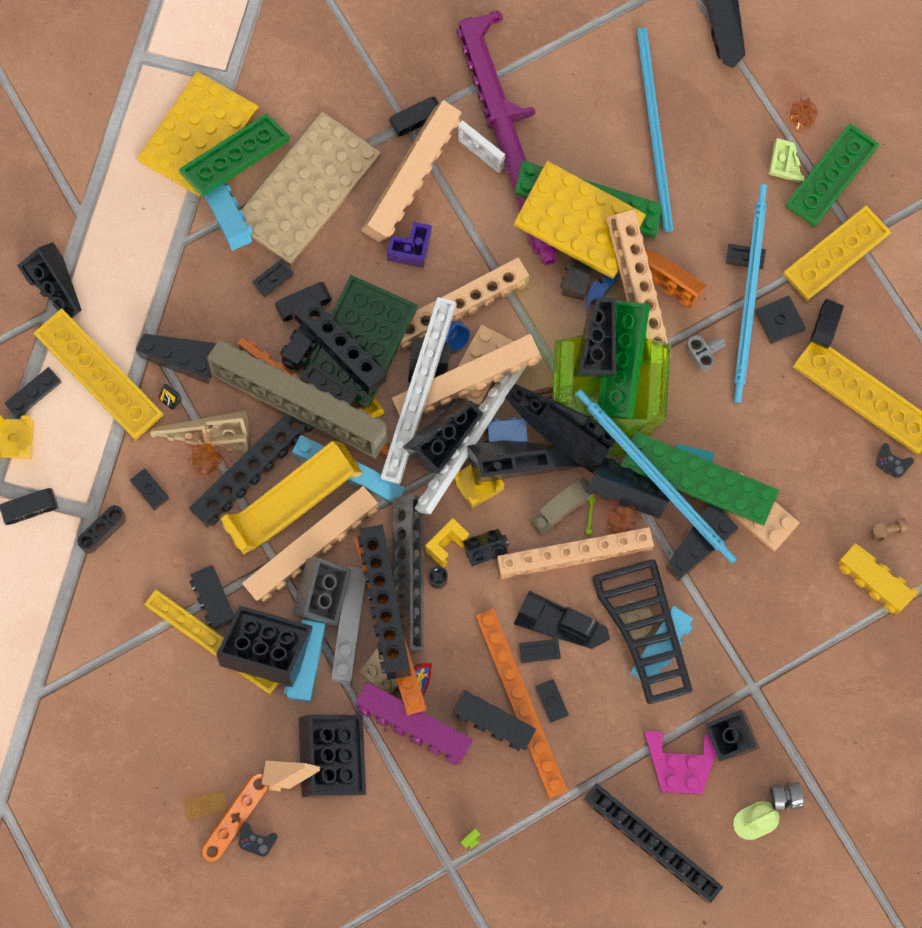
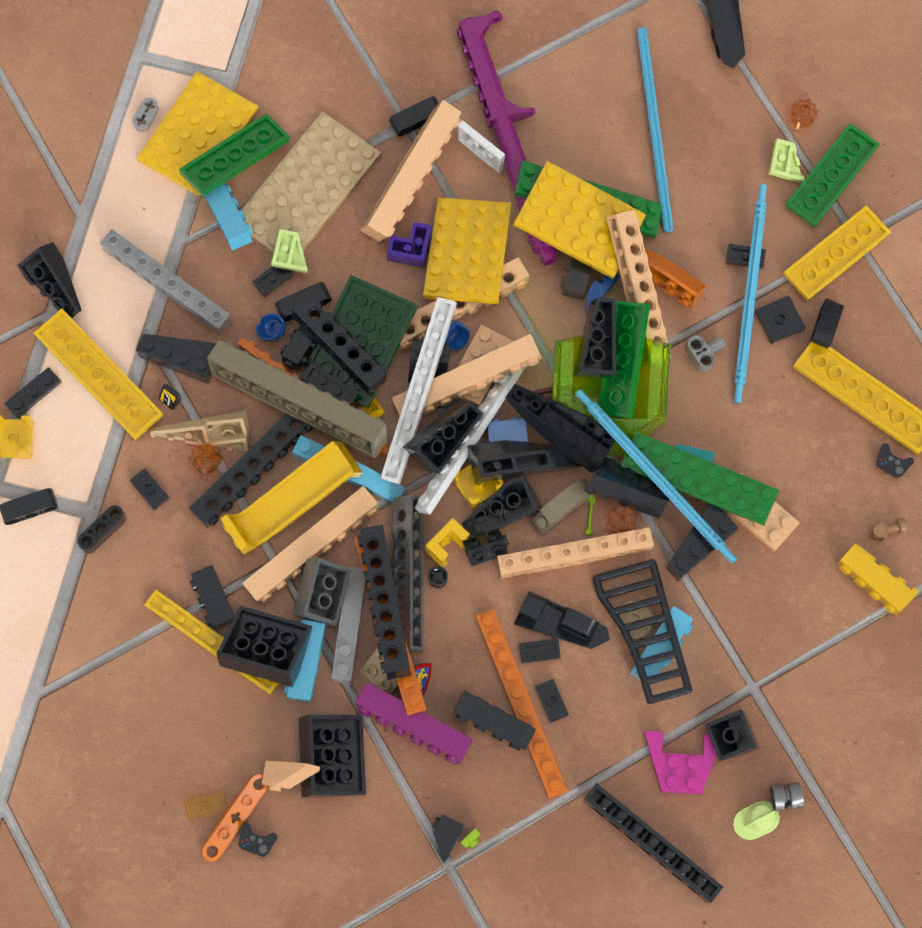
none -> light grey brick [100,229,232,336]
none -> light grey beam [133,98,159,132]
none -> blue hair [255,313,286,342]
none -> yellowish green wing [271,229,308,273]
none -> yellow plate [423,197,512,304]
none -> black slope [432,815,464,863]
none -> black wedge [462,475,542,539]

